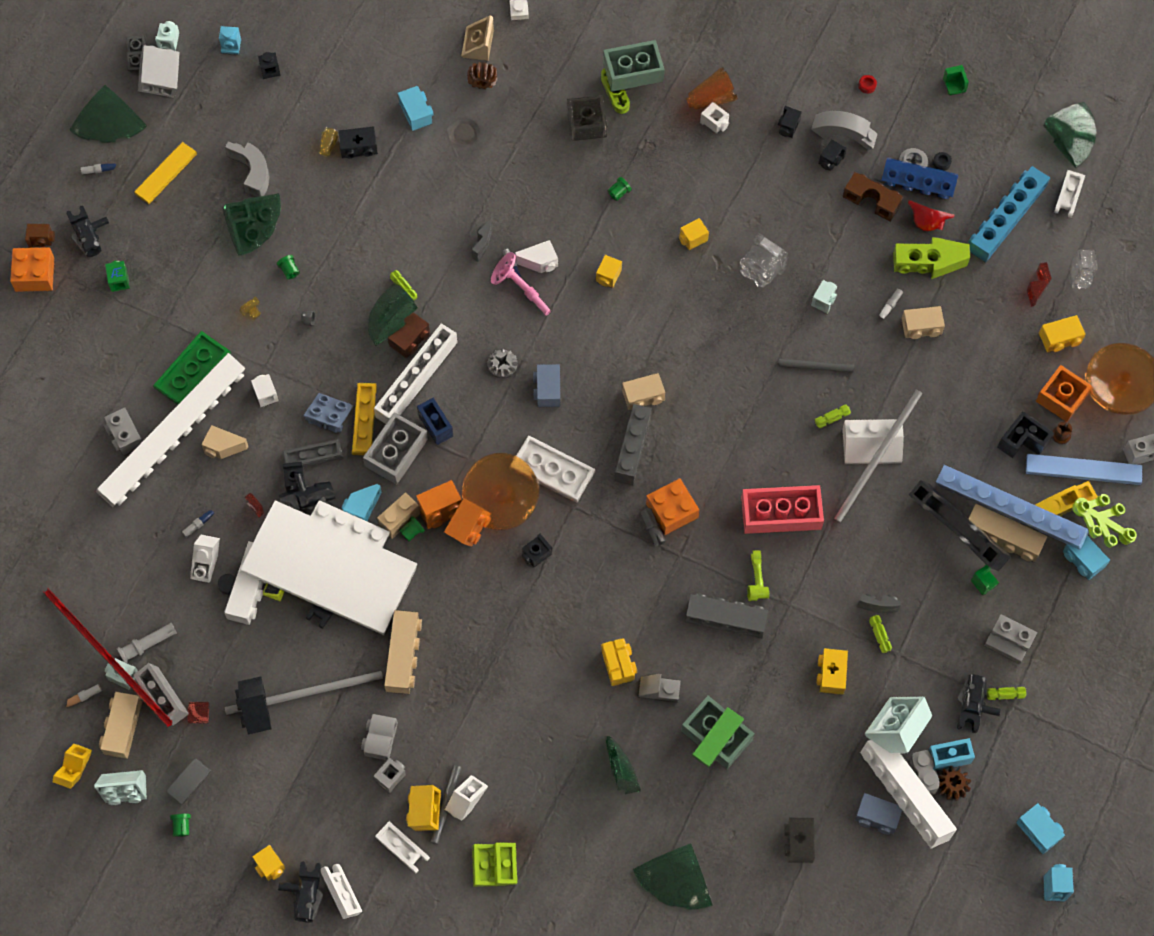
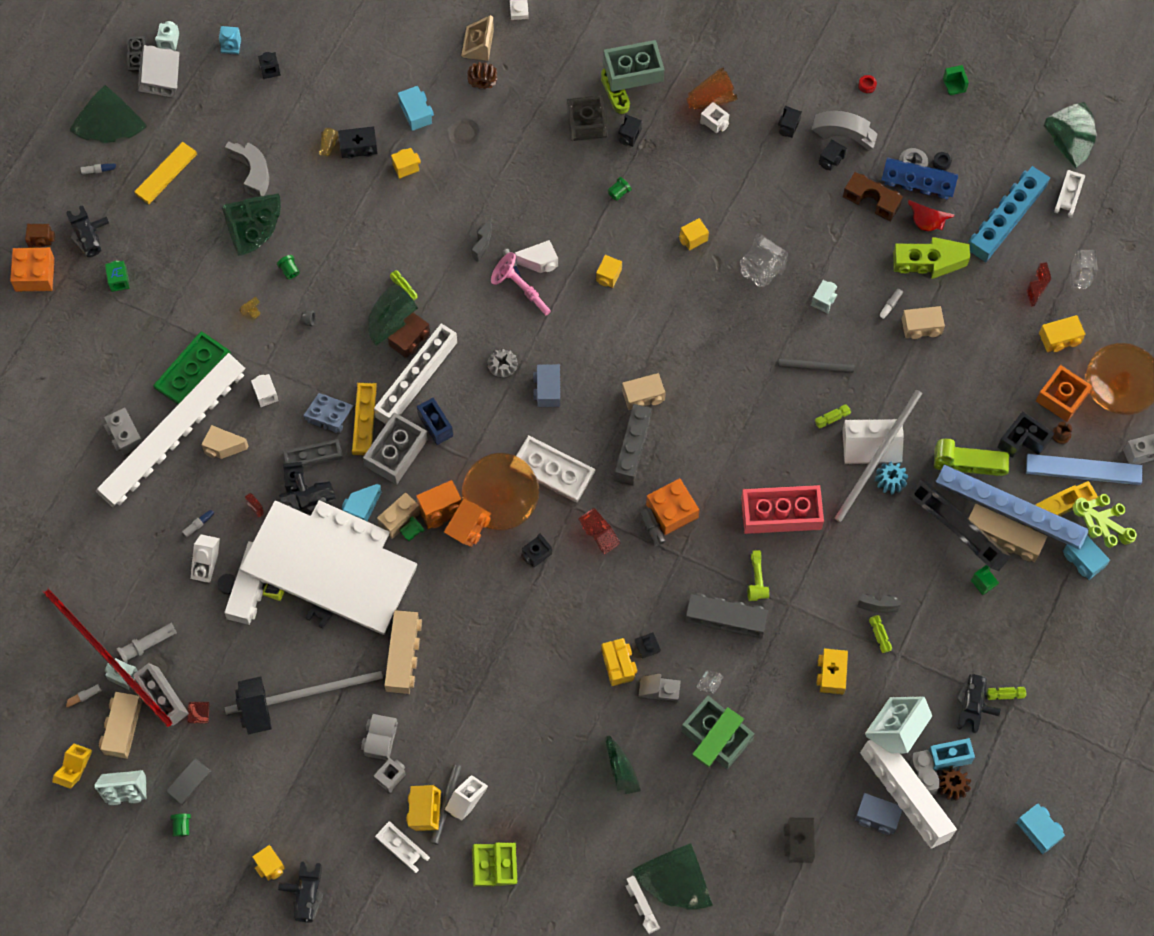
white hinge [321,864,362,919] -> none
light grey panel [984,614,1037,664] -> none
medium azure brick [1043,864,1074,901] -> none
none -> yellow brick [391,148,421,178]
none -> clear red slope [578,508,621,554]
none -> black brick [618,114,642,147]
none -> white hinge [625,876,660,934]
none -> black tile [635,632,661,659]
none -> clear plate [697,670,724,694]
none -> medium azure gear [875,461,908,495]
none -> lime beam [934,439,1009,476]

